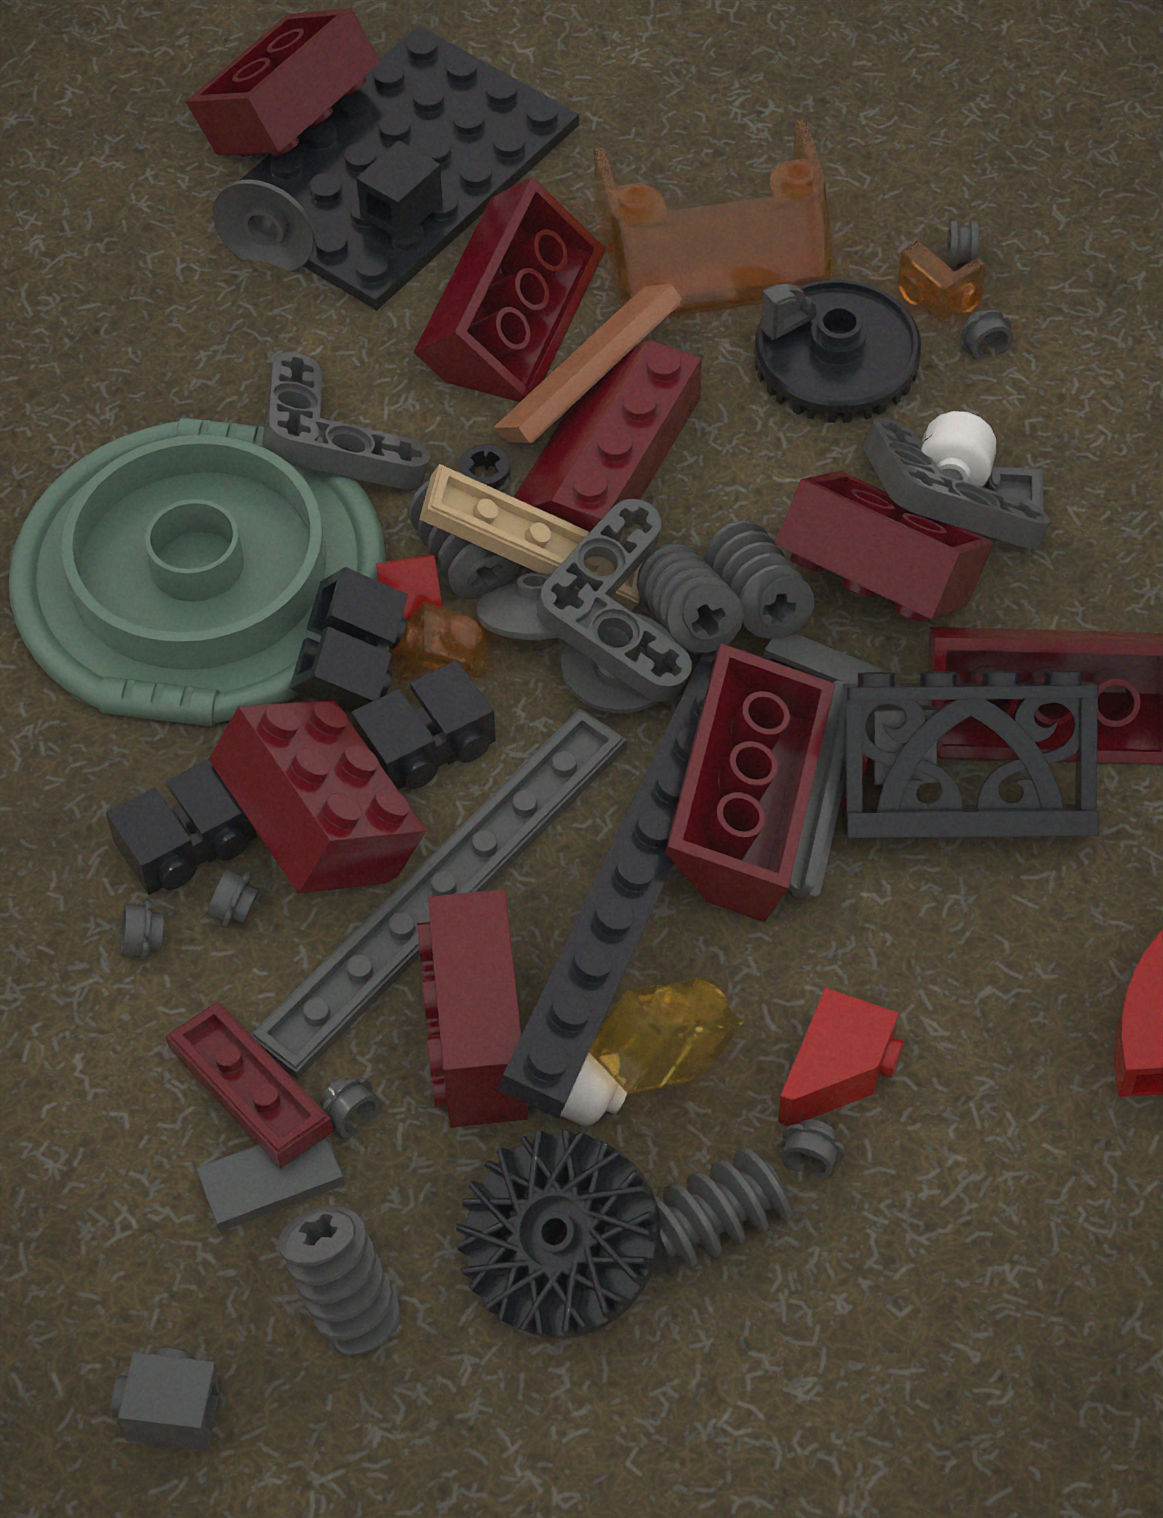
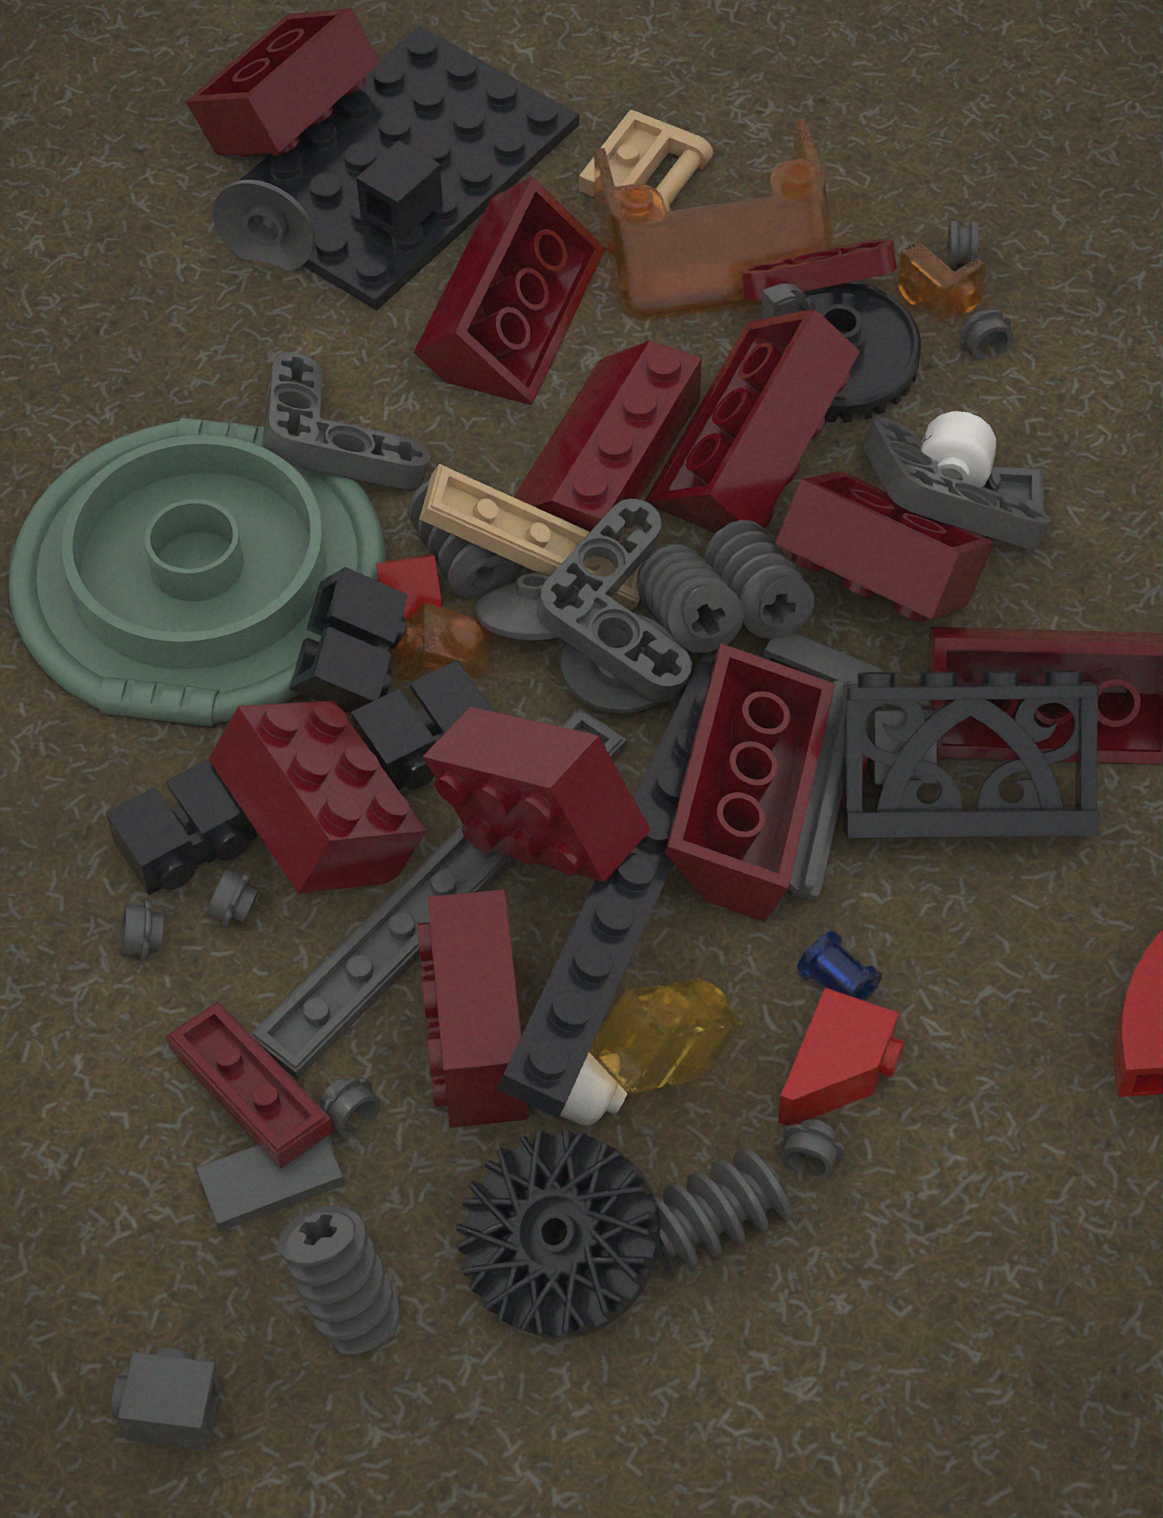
black bush [459,444,511,492] -> none
nougat tile [493,284,682,443] -> none
none -> dark red brick [423,707,651,882]
none -> tan plate [579,109,713,227]
none -> dark red slope [645,309,860,533]
none -> dark red beam [739,239,897,301]
none -> clear blue bush [796,931,882,1001]

